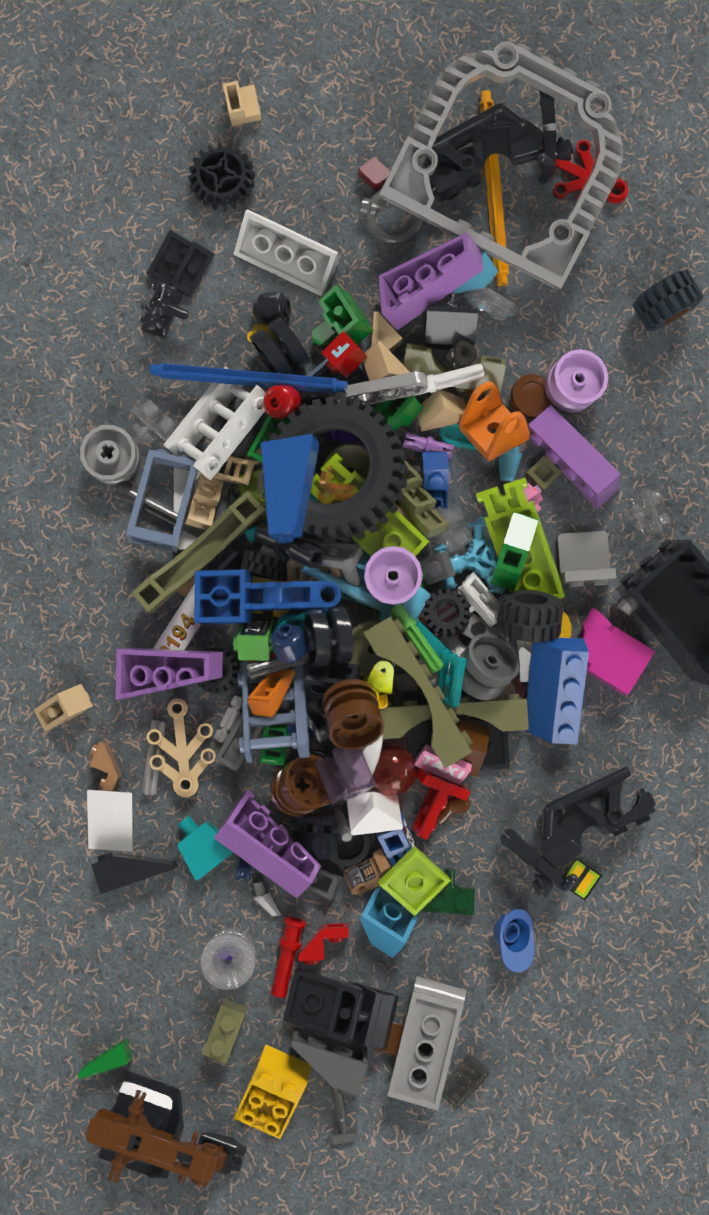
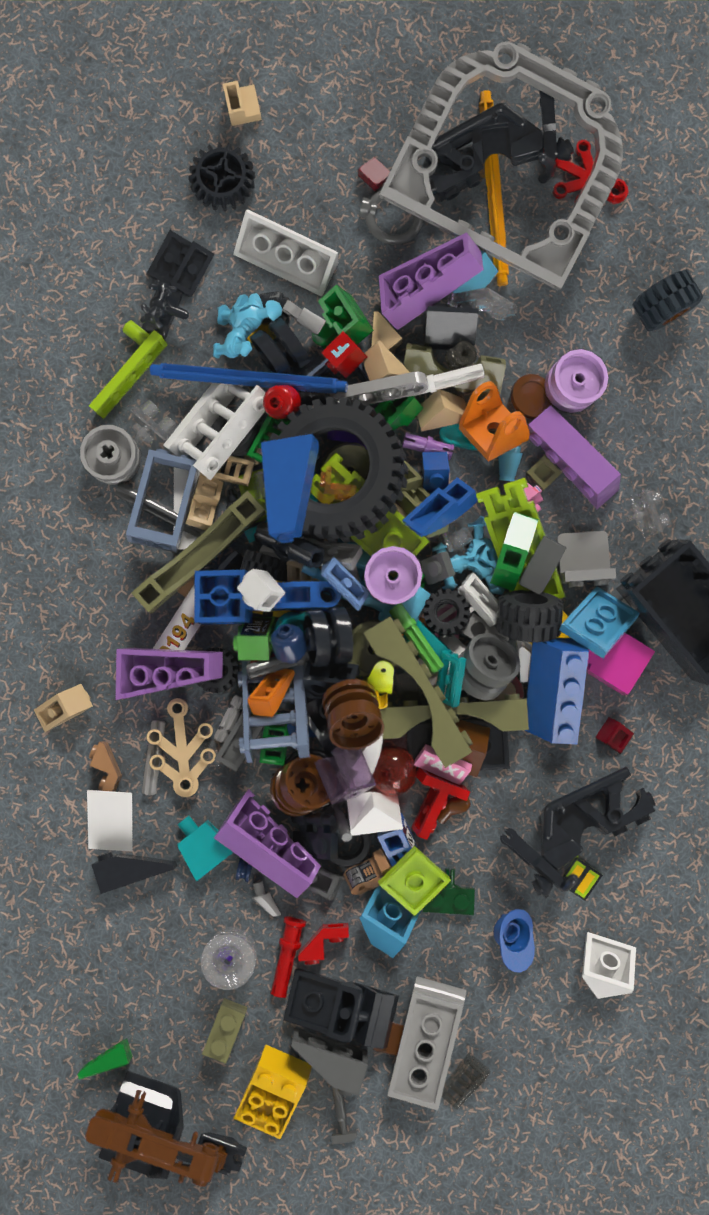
none -> lime piece [89,320,168,419]
none -> medium azure piece [213,293,283,359]
none -> white brick [237,569,285,612]
none -> light grey bar [282,300,326,335]
none -> medium blue slope [321,557,370,611]
none -> blue slope [402,477,477,537]
none -> dark grey slope [519,536,567,595]
none -> dark azure tile [559,586,640,658]
none -> white slope [582,932,636,999]
none -> dark red slope [595,717,634,754]

